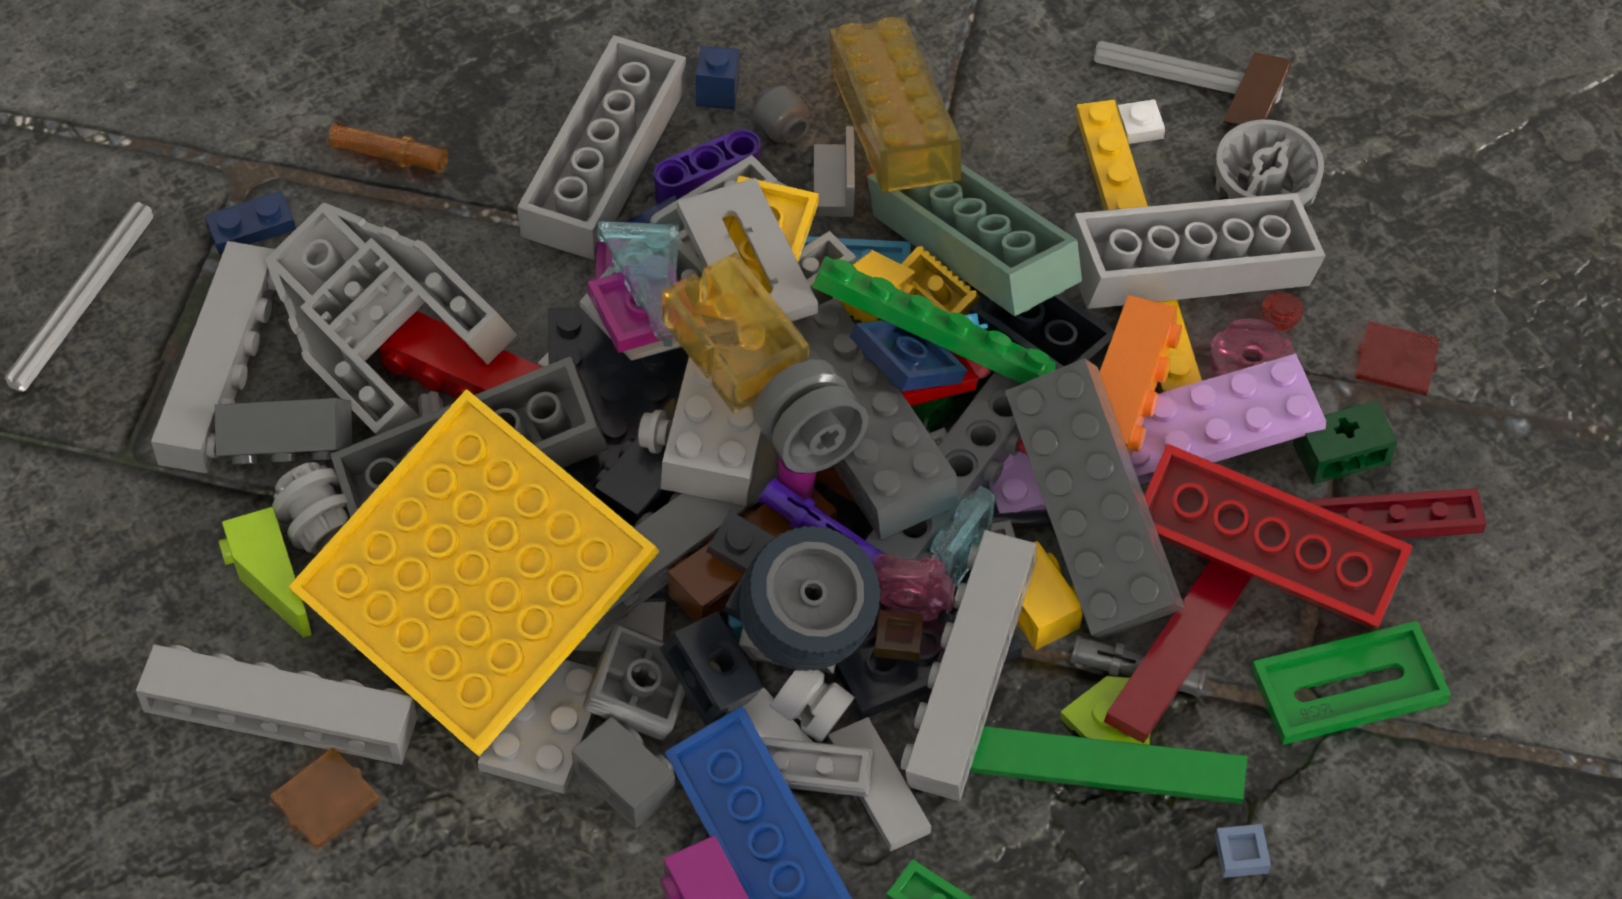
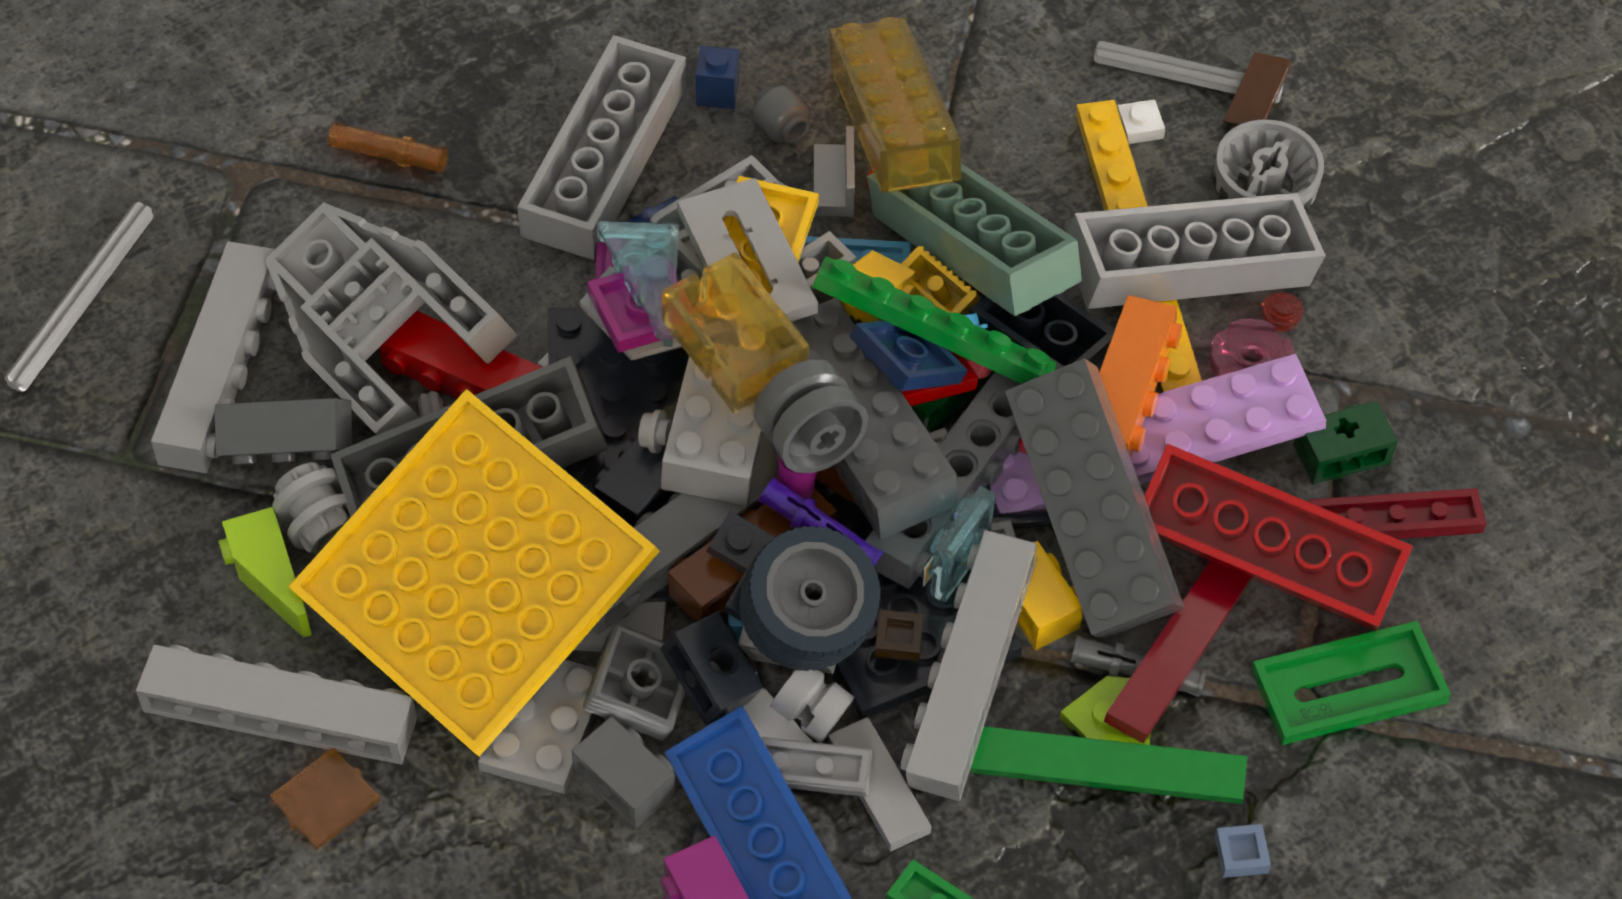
dark blue plate [204,191,296,254] -> none
dark purple beam [654,129,760,209] -> none
clear pink plate [874,554,956,621] -> none
clear red piece [1355,321,1440,396] -> none

